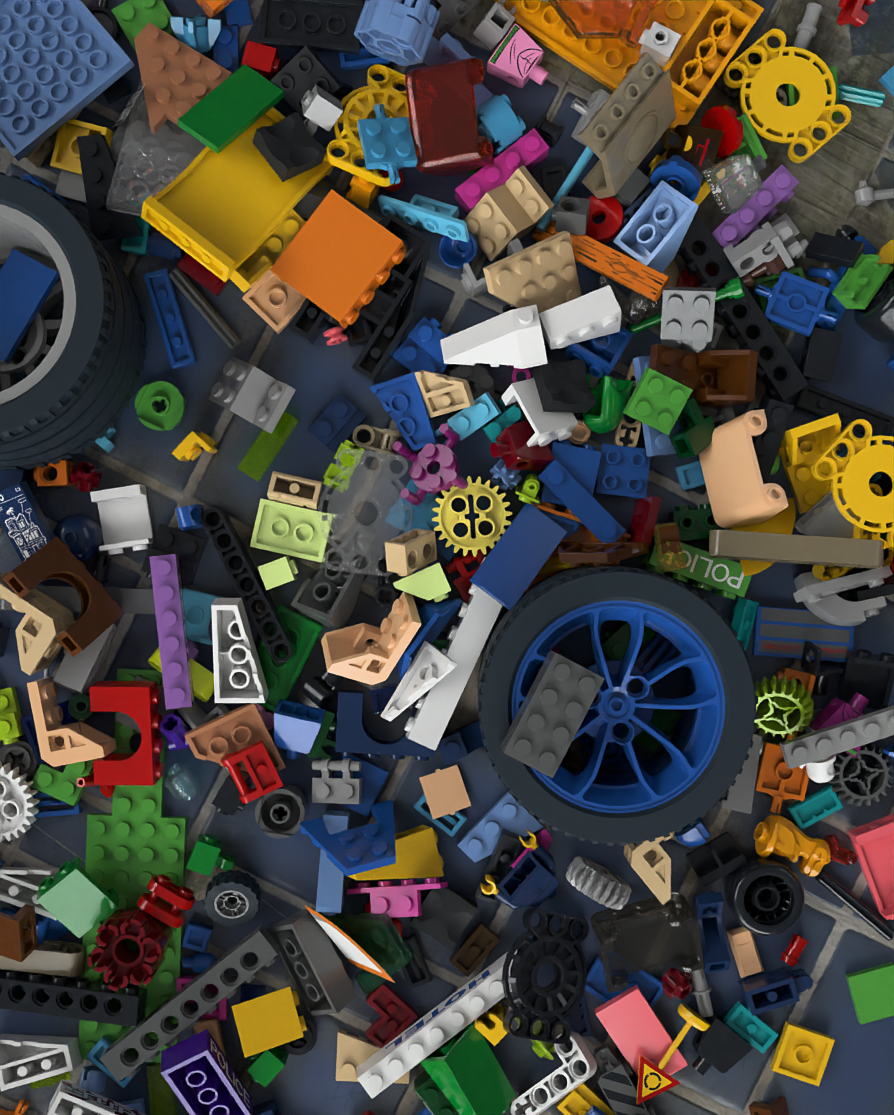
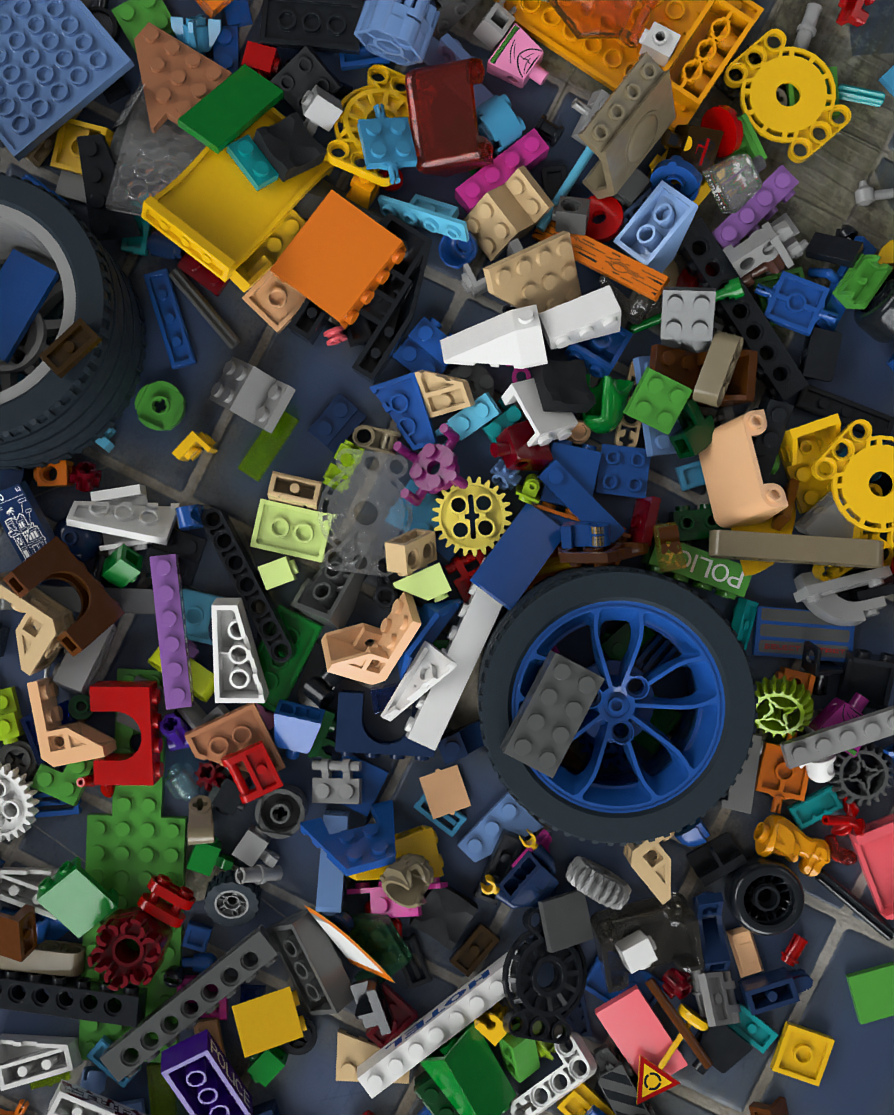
none -> dark brown plate [39,318,102,378]
none -> white wing [66,501,180,546]
none -> green brick [101,543,143,589]
none -> black hinge [164,965,185,988]
none -> dark tan piece [187,795,215,845]
none -> dark red gear [194,760,227,792]
none -> teal plate [226,135,279,191]
none -> light grey brick [232,824,280,868]
none -> light grey pin [235,864,283,885]
none -> dark blue tile [329,911,354,935]
none -> panel [350,976,394,1035]
none -> dark tan helmet [380,853,434,908]
none -> bright green hinge [499,1023,540,1083]
none -> dark grey tile [538,889,594,953]
none -> blue leg [561,521,611,549]
none -> white brick [614,929,658,974]
none -> reddish brown bar [645,977,713,1069]
none -> dark tan beam [693,330,744,408]
none -> light grey plate [698,971,741,1027]
none -> dark orange tile [771,478,800,531]
none -> red plant [822,796,866,836]

